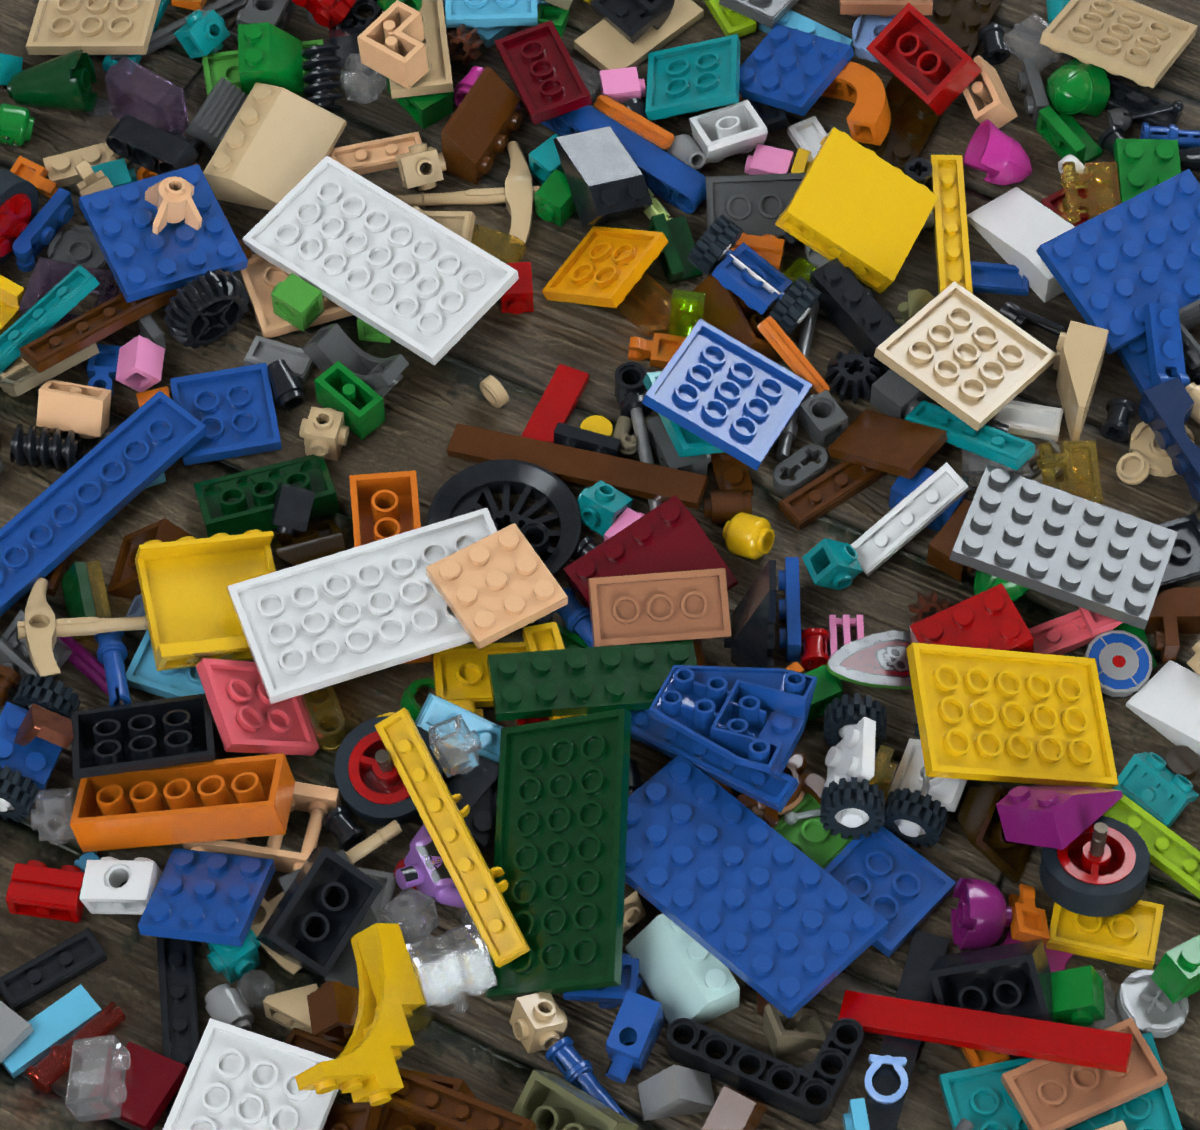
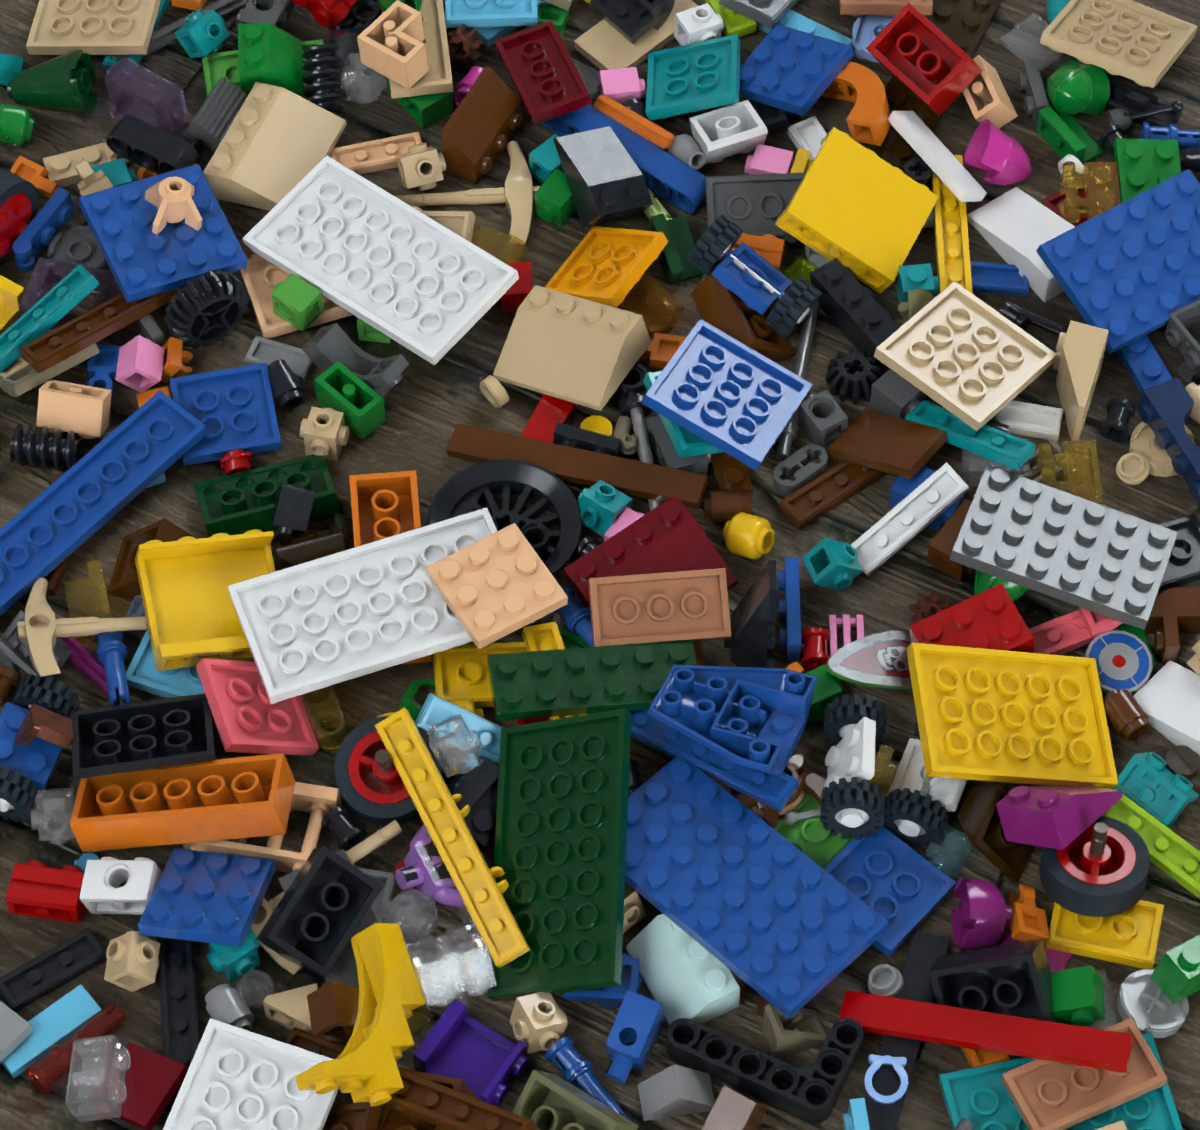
dark green tile [61,562,97,638] -> none
clear neon green plate [669,289,706,337] -> none
orange axle [757,316,830,395] -> none
black bush [977,24,1011,65] -> none
blue plate [1143,303,1190,387] -> none
none -> tan brick [104,931,160,992]
none -> orange tile [161,337,193,383]
none -> red plate [220,450,253,475]
none -> dark purple panel [413,999,529,1106]
none -> tan slope [493,285,651,411]
none -> white brick [674,3,724,46]
none -> light grey plate [867,964,904,997]
none -> white tile [888,111,987,202]
none -> teal brick [896,263,940,304]
none -> clear light blue bracket [926,824,974,878]
none -> reddish brown brick [1103,689,1151,741]

